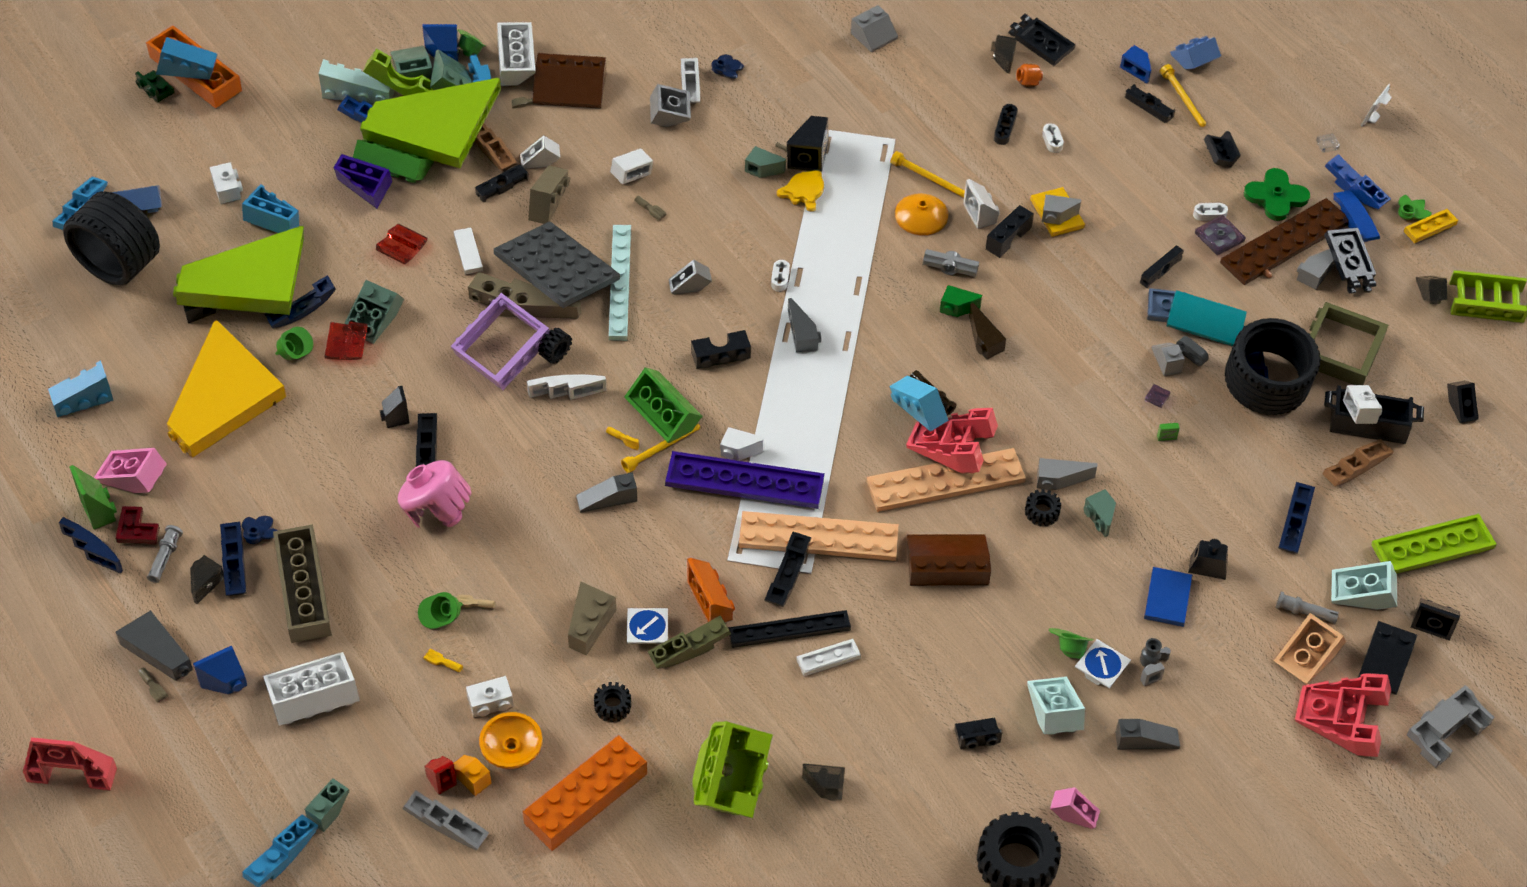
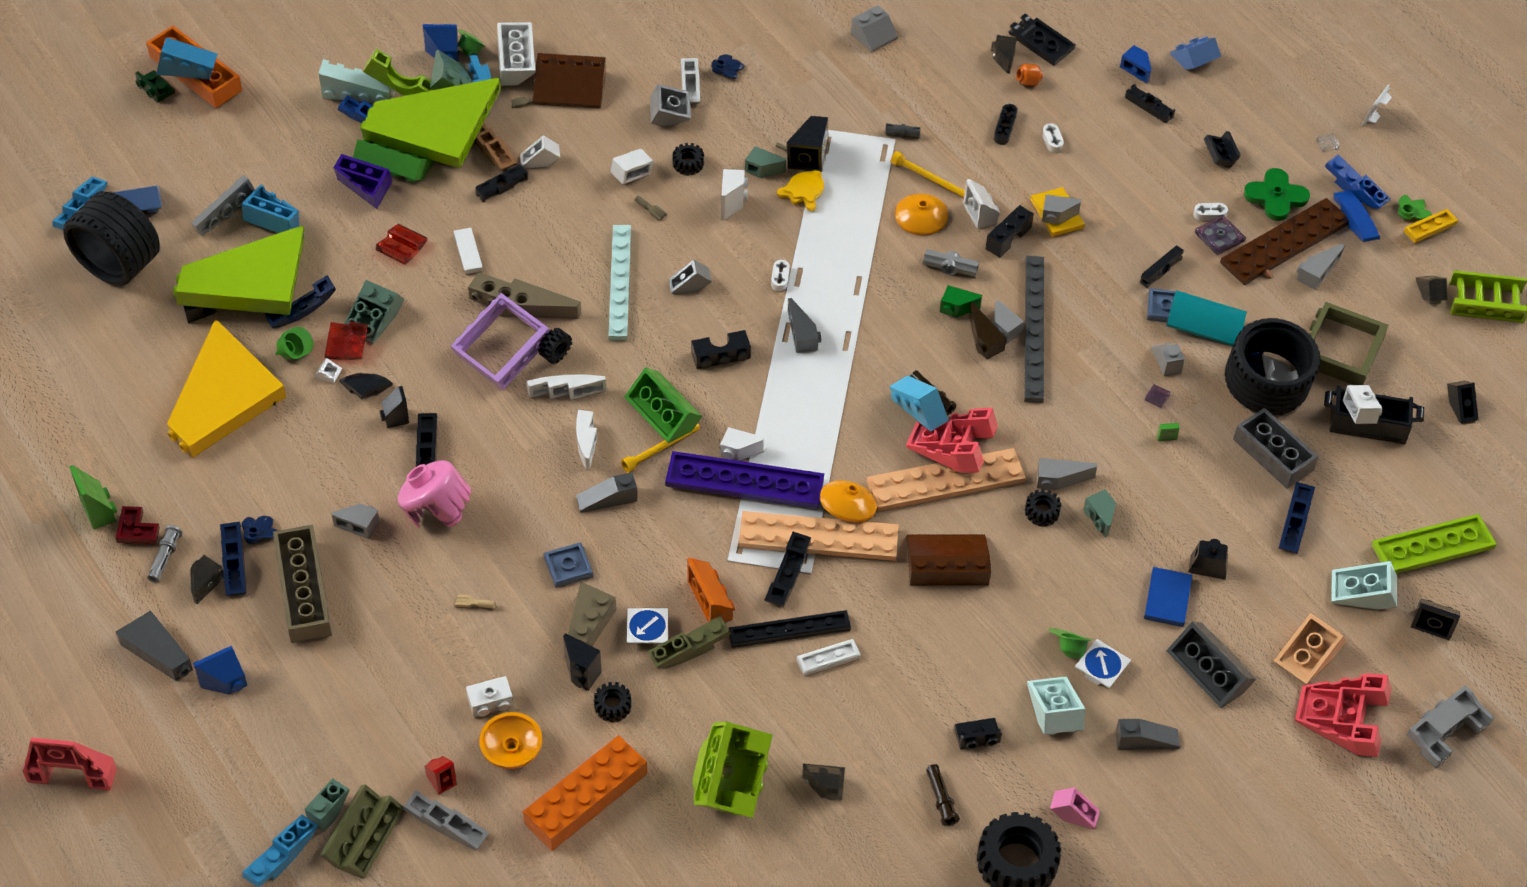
dark azure wedge [48,360,113,417] -> none
dark blue slope [59,517,123,574] -> none
bright pink slope [94,448,167,493] -> none
dark tan piece [138,668,168,702] -> none
white brick [210,162,243,204] -> none
white slope [263,652,360,726] -> none
sand green slope [390,46,433,80] -> none
bright green piece [418,592,463,629] -> none
yellow piece [423,648,463,673] -> none
light orange slope [454,755,491,796] -> none
dark grey plate [493,221,620,308] -> none
dark tan wedge [528,165,570,224] -> none
yellow piece [606,426,639,450] -> none
dark grey piece [1140,638,1171,667] -> none
light grey plate [1140,662,1165,686] -> none
yellow piece [1160,64,1206,127] -> none
dark grey beam [1176,336,1209,366] -> none
light grey pin [1276,591,1339,624] -> none
medium nougat slope [1323,439,1394,487] -> none
tile [1324,228,1376,294] -> none
black slope [1358,621,1417,695] -> none
none -> light grey wing [191,175,255,236]
none -> white slope [314,358,342,383]
none -> olive slope [320,784,404,879]
none -> light grey slope [332,504,380,539]
none -> black brick [339,373,393,400]
none -> sand blue tile [543,542,593,588]
none -> black slope [563,633,602,690]
none -> white slope [576,410,597,470]
none -> black tyre [672,143,704,175]
none -> white slope [721,169,748,220]
none -> light orange dish [820,480,877,522]
none -> dark grey pin [885,123,921,138]
none -> dark brown pin [926,764,960,826]
none -> light grey slope [994,300,1024,344]
none -> dark grey plate [1024,256,1044,403]
none -> dark grey slope [1166,622,1256,708]
none -> flat silver brick [1233,408,1319,489]
none -> white piece [1262,354,1298,382]

